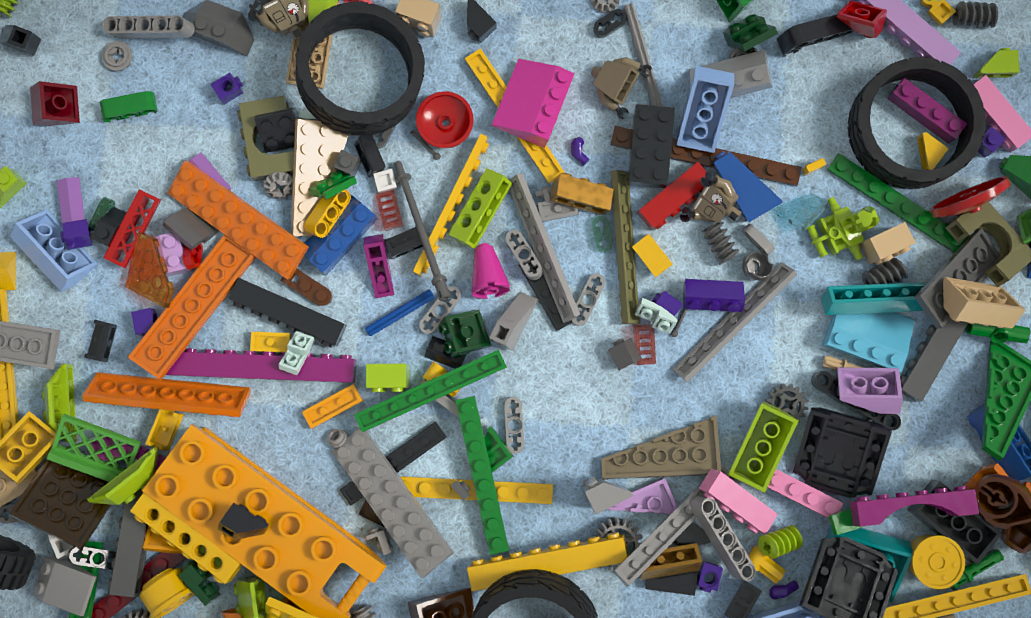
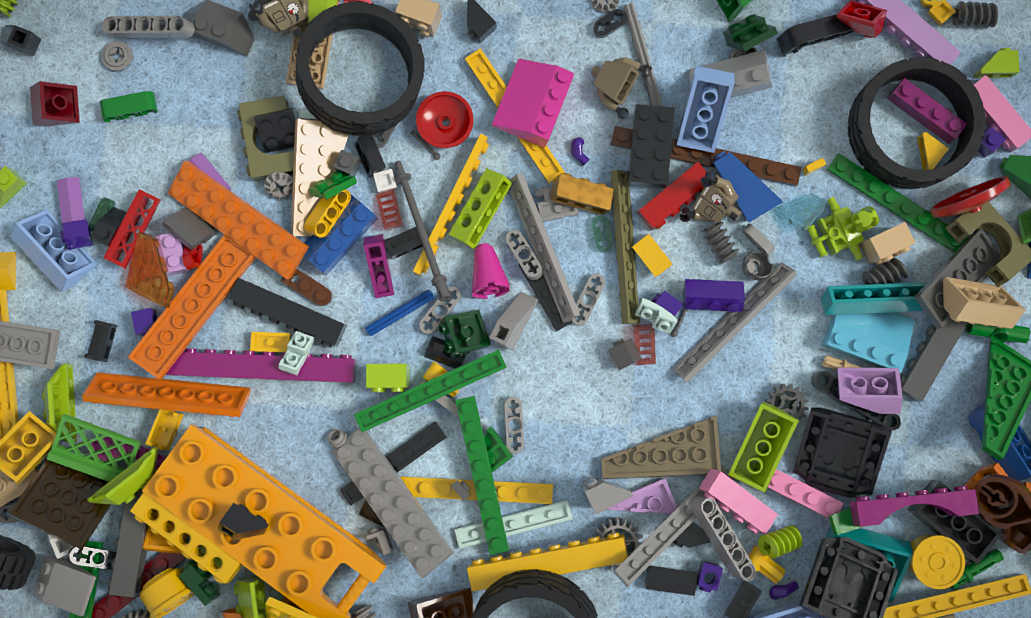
dark purple brick [210,73,244,105] -> none
light orange plate [302,384,363,429] -> none
pearl gold brick [640,543,702,580] -> none
none -> light aqua tile [454,500,573,549]

